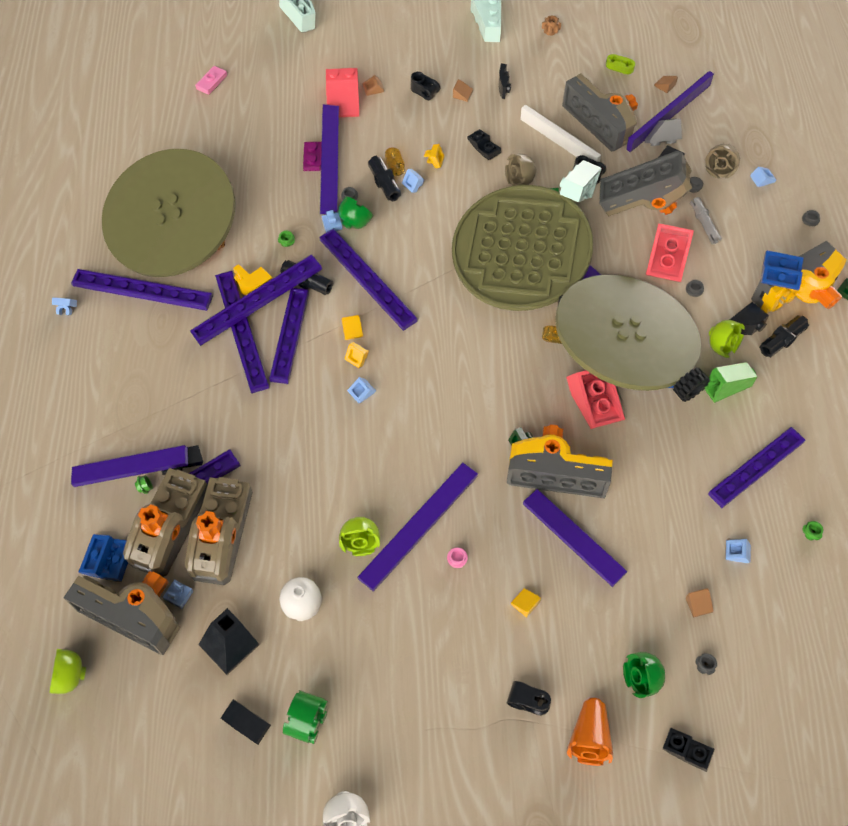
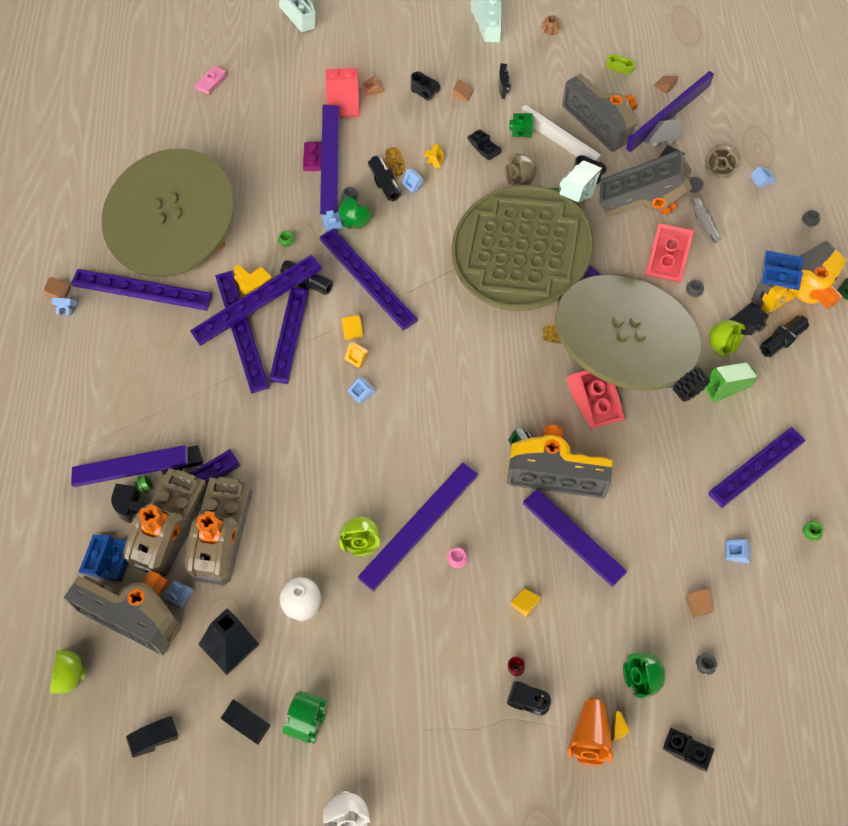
none -> medium nougat slope [44,277,70,298]
none -> black brick [111,484,149,523]
none -> black slope [126,716,179,758]
none -> dark red hinge [508,657,525,677]
none -> green brick [509,113,533,137]
none -> yellow slope [611,711,630,742]

